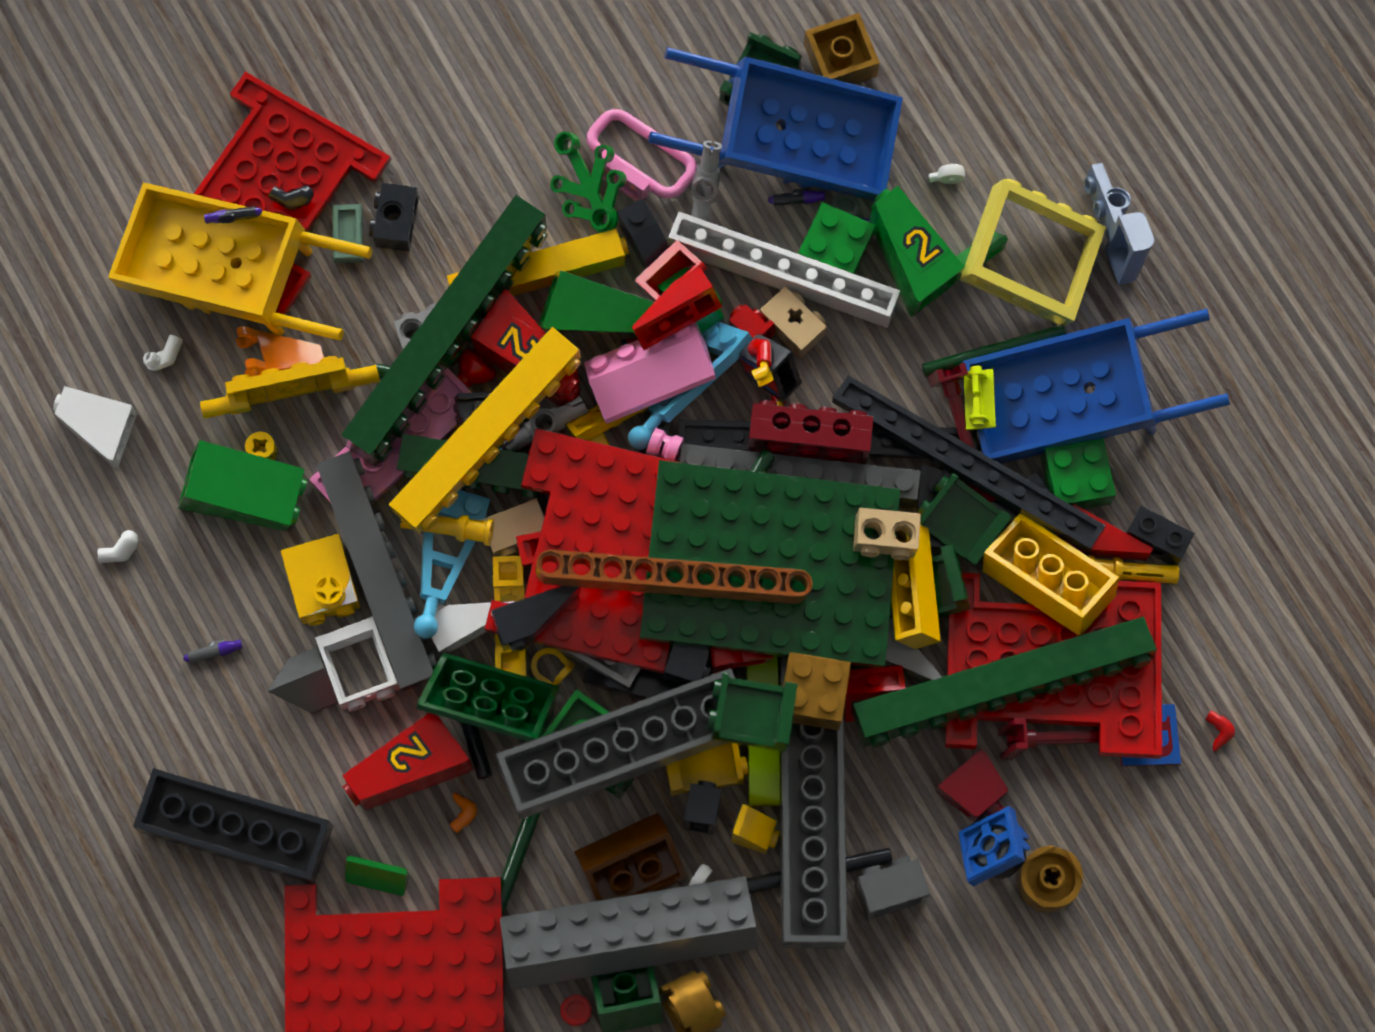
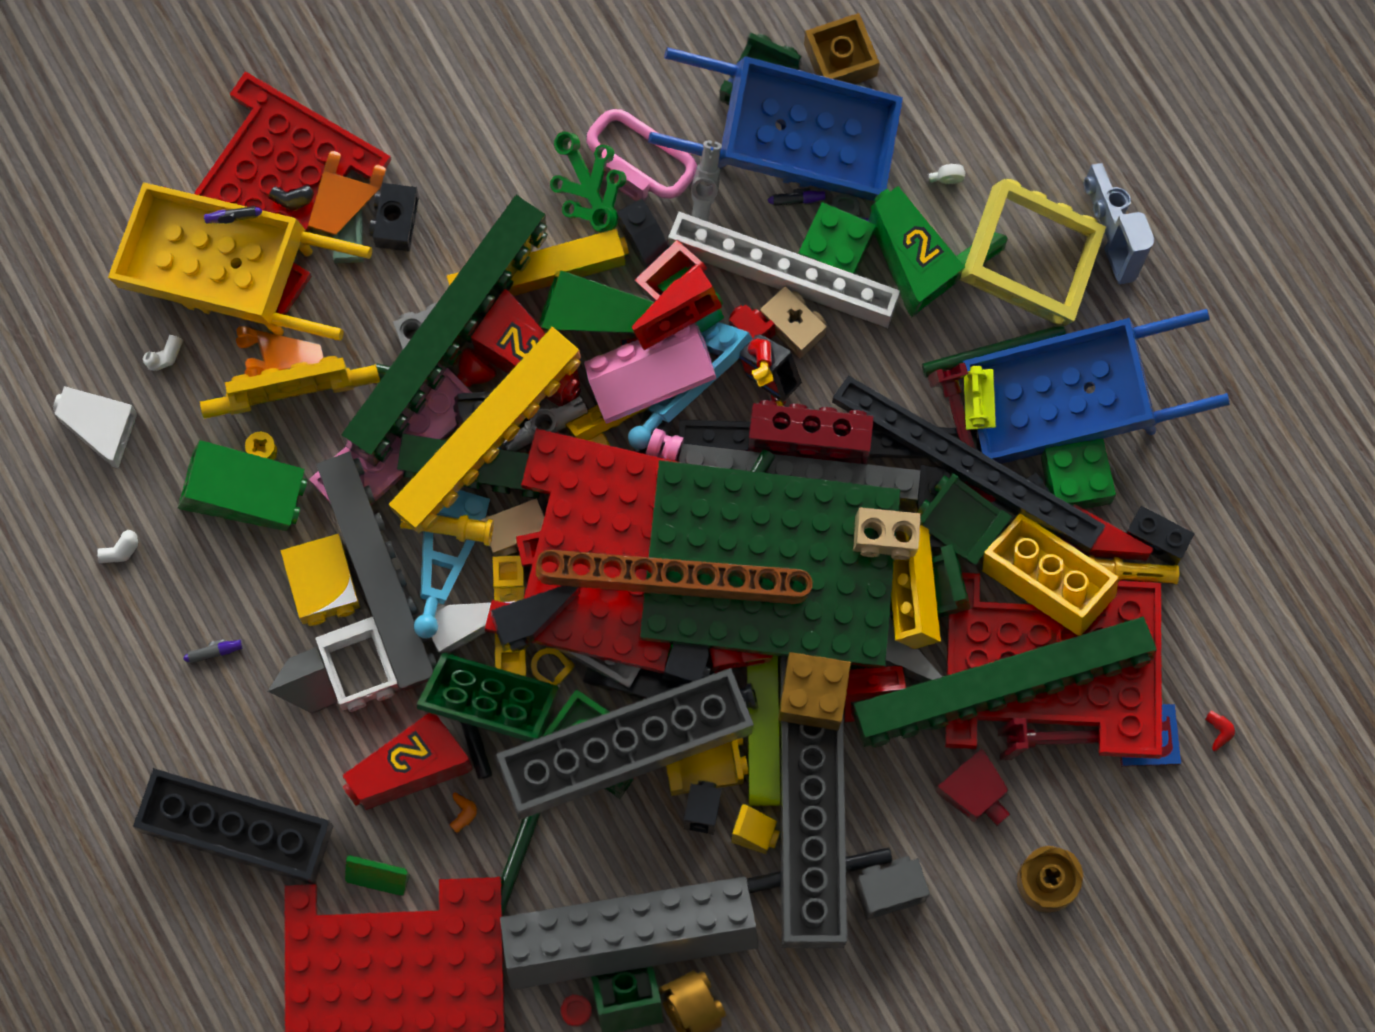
yellow wheel [313,575,346,610] -> none
reddish brown slope [574,812,687,901] -> none
white piece [688,864,713,886] -> none
dark green panel [707,672,798,752] -> none
blue piece [958,806,1031,886] -> none
none -> orange flag [308,151,386,235]

